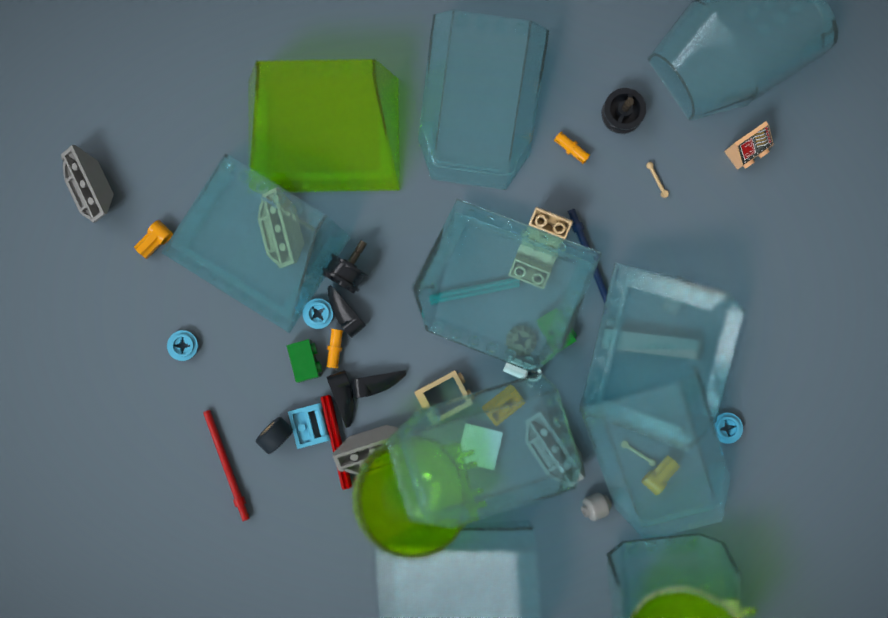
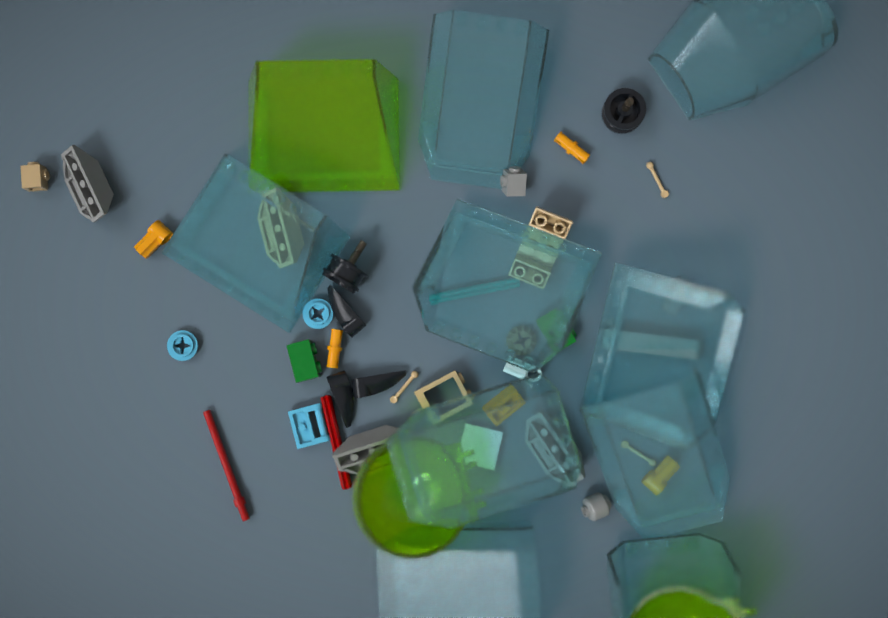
black wheel [256,417,293,454] -> none
dark blue bar [568,209,617,317] -> none
medium azure gear [712,413,743,444] -> none
slope [724,122,774,170] -> none
none -> tan brick [20,162,50,192]
none -> tan hinge [390,371,418,403]
none -> light grey brick [500,166,527,197]

